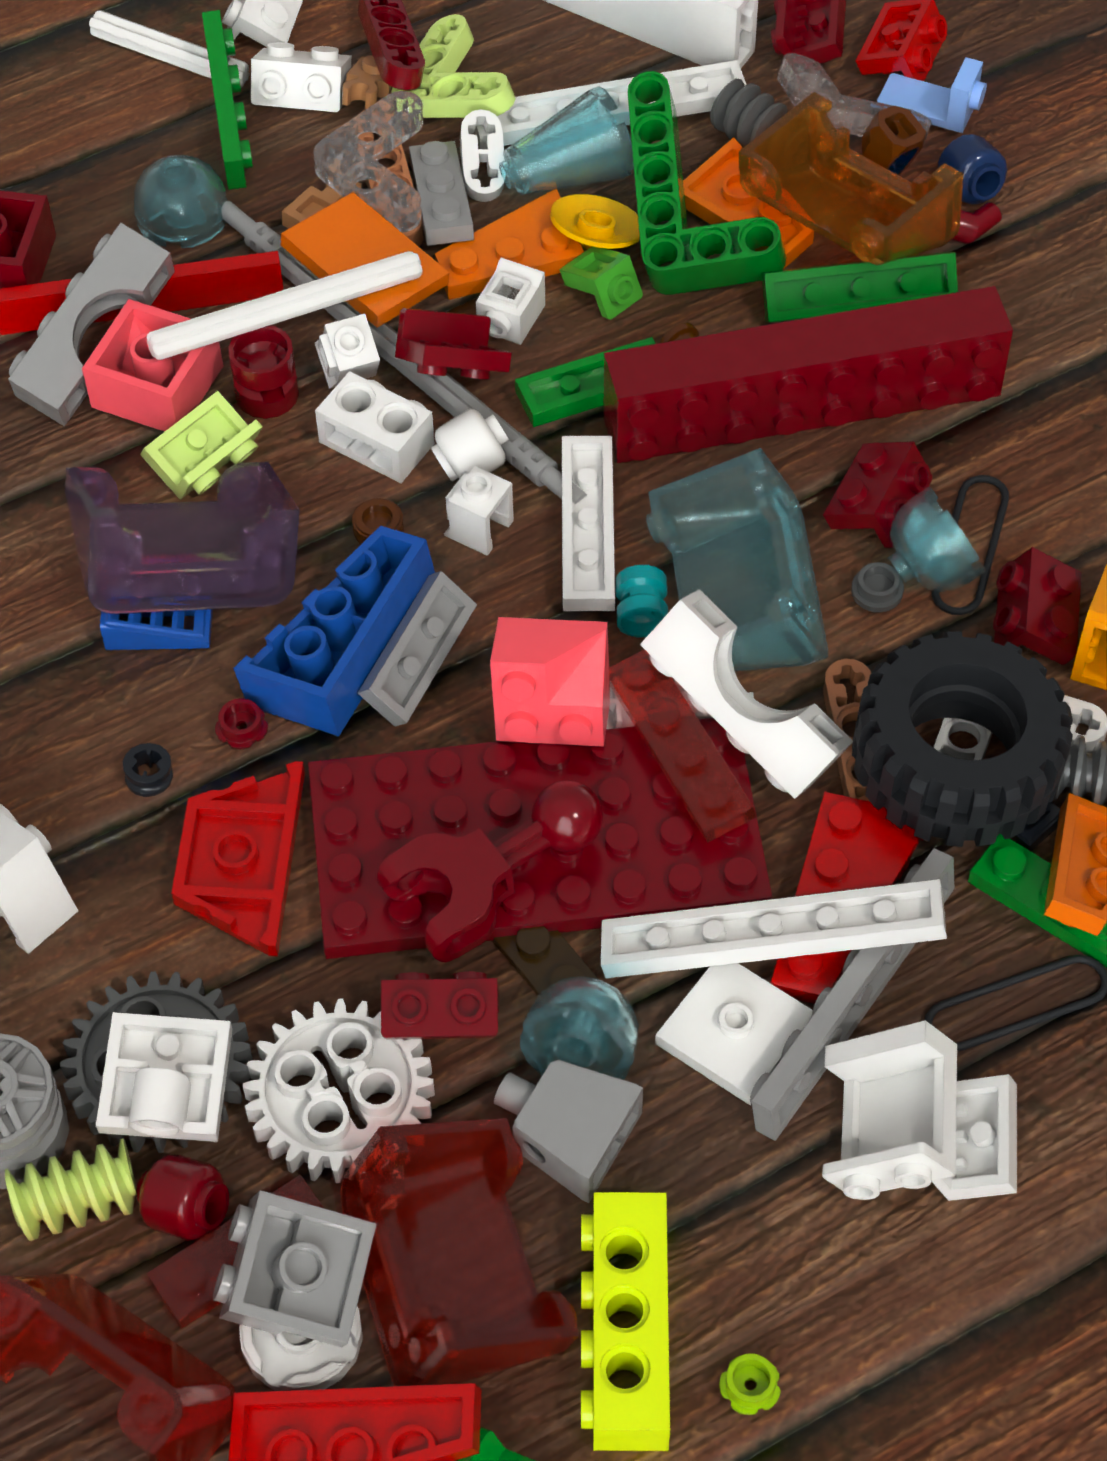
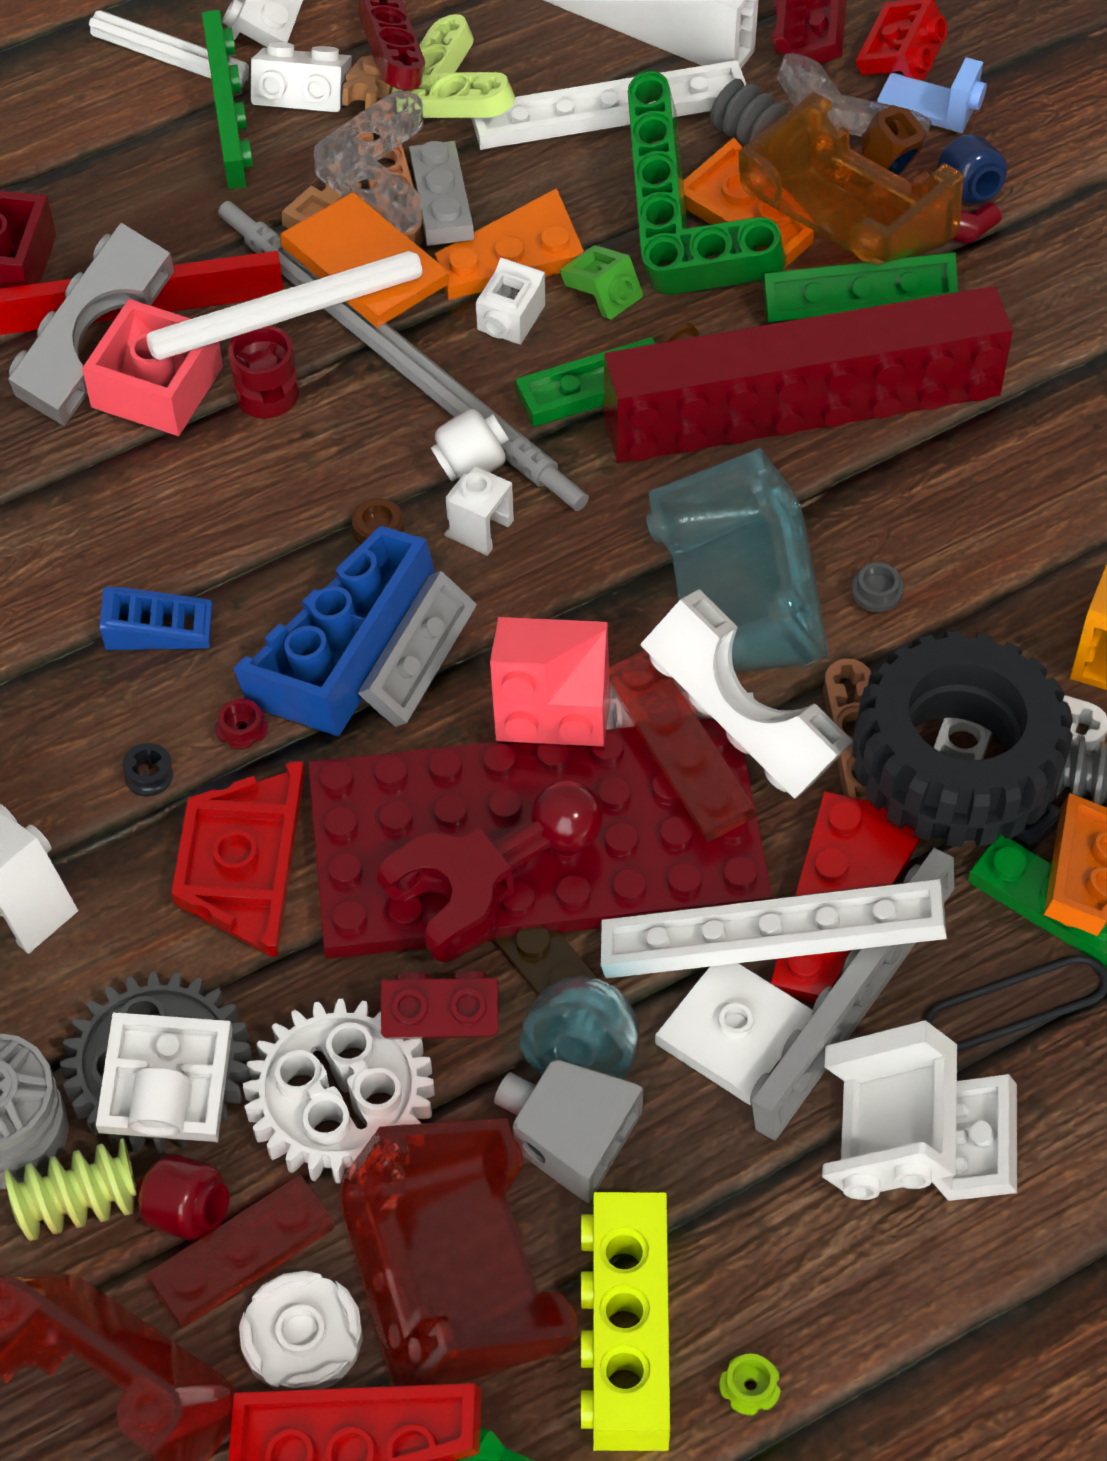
clear purple windscreen [65,462,300,614] -> none
clear light blue cylinder [134,154,228,248] -> none
yellowish green bracket [140,391,263,500] -> none
light grey plate [213,1190,376,1347] -> none
white window [314,314,380,389] -> none
white brick [315,371,435,483] -> none
dark red bracket [395,308,512,379] -> none
white beam [460,109,506,202] -> none
clear light blue cone [499,86,634,195] -> none
yellow dish [550,194,640,249] -> none
white plate [562,436,615,611] -> none
teal wheel [616,565,668,638] -> none
dark red bracket [823,441,932,548] -> none
clear light blue cylinder [888,487,987,592] -> none
black piece [932,475,1009,615] -> none
dark red bracket [993,547,1082,665] -> none

